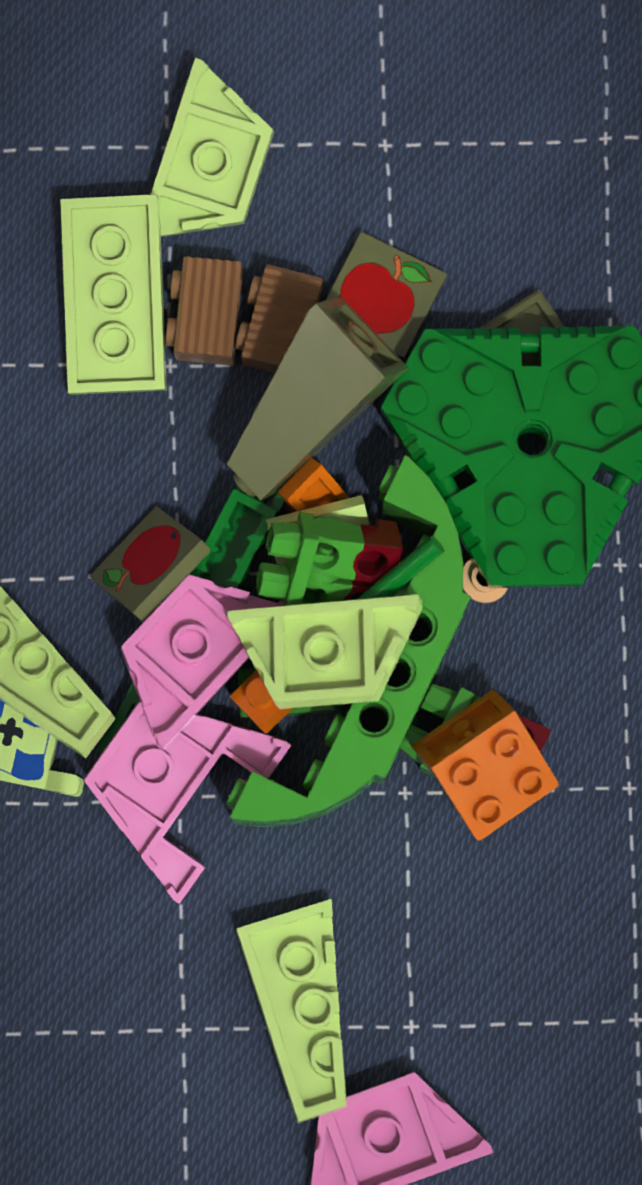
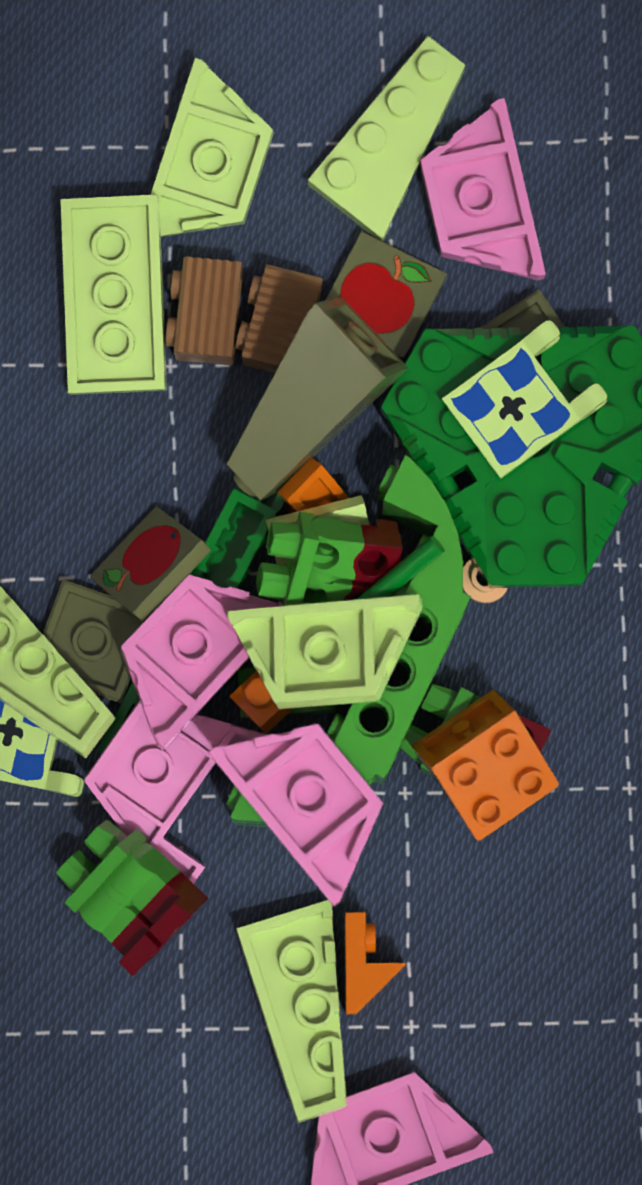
none -> olive tile [43,580,146,704]
none -> bright green hips [56,820,209,976]
none -> bright pink wing [208,724,383,906]
none -> yellowish green wing [308,36,465,242]
none -> orange slope [345,912,406,1014]
none -> bright pink wing [420,98,546,280]
none -> yellowish green flag [442,320,607,479]

